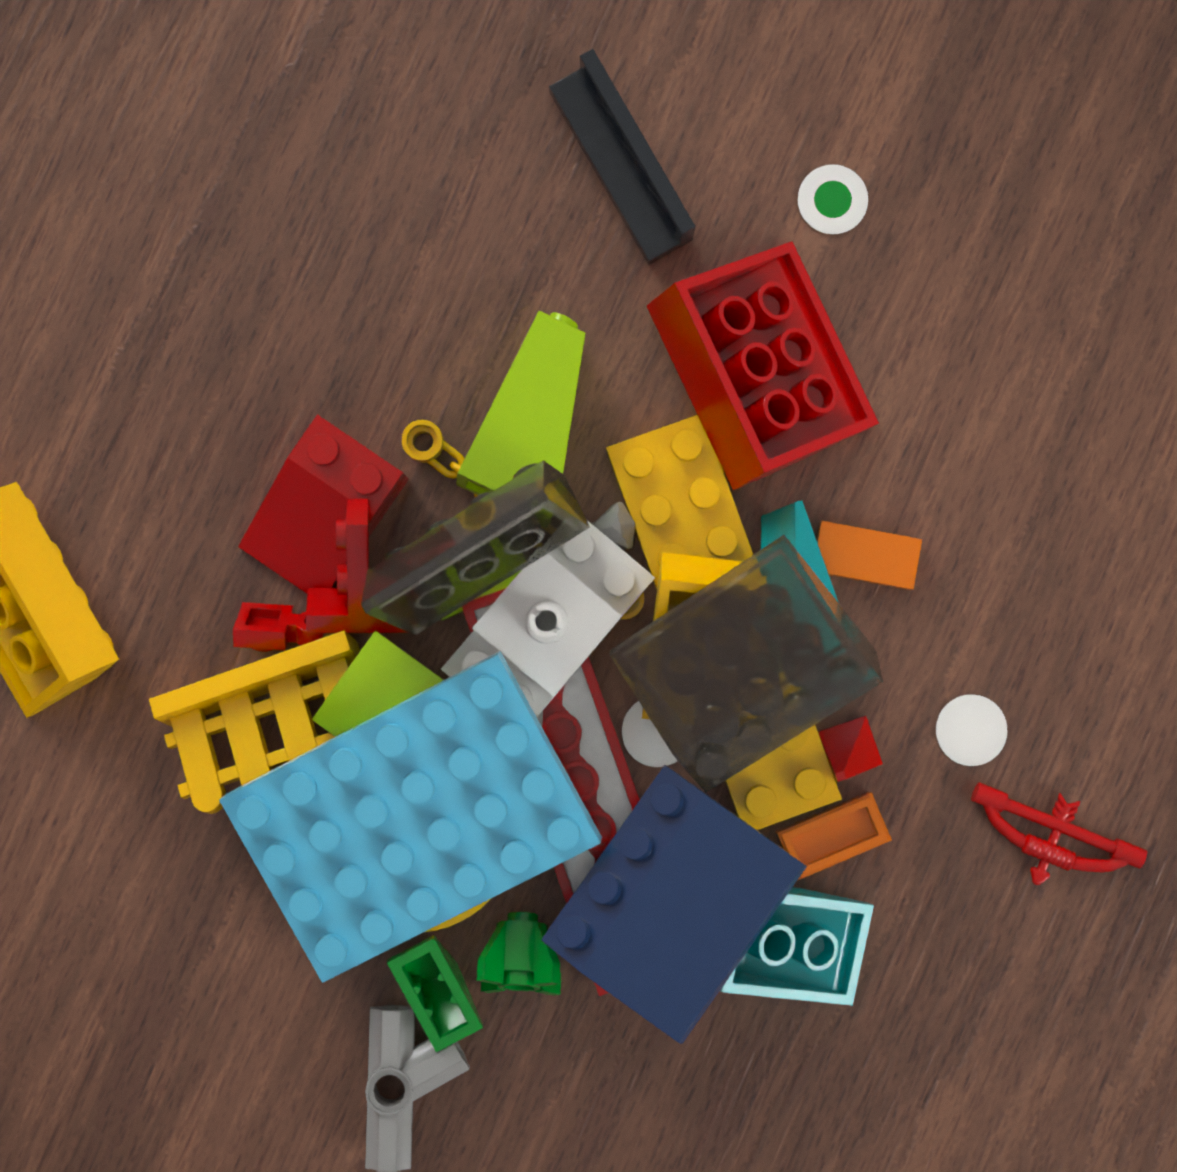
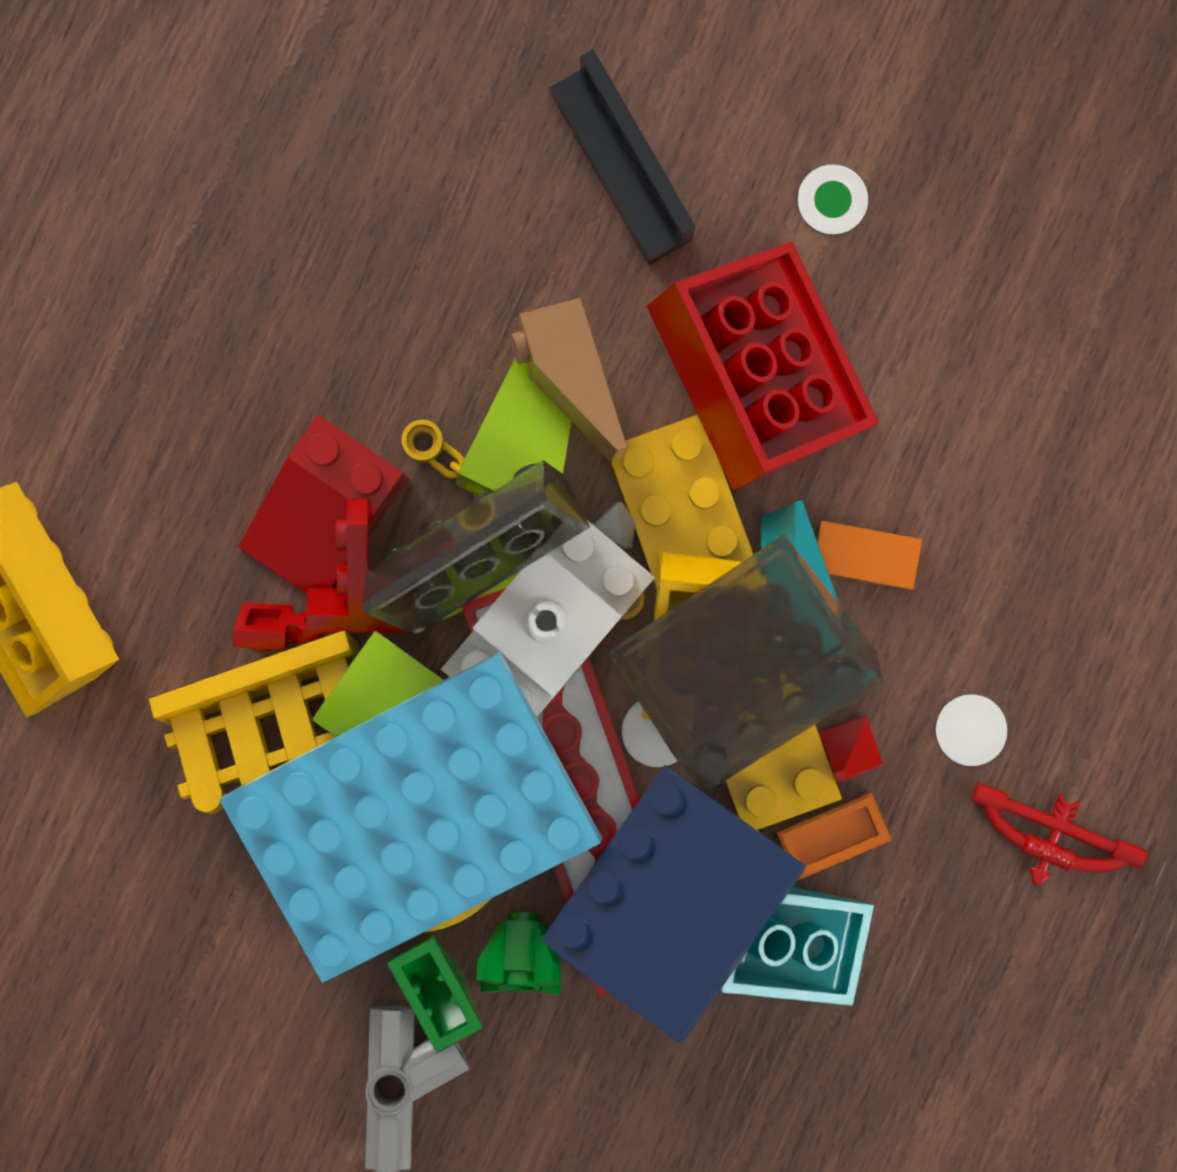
none -> medium nougat slope [510,298,627,462]

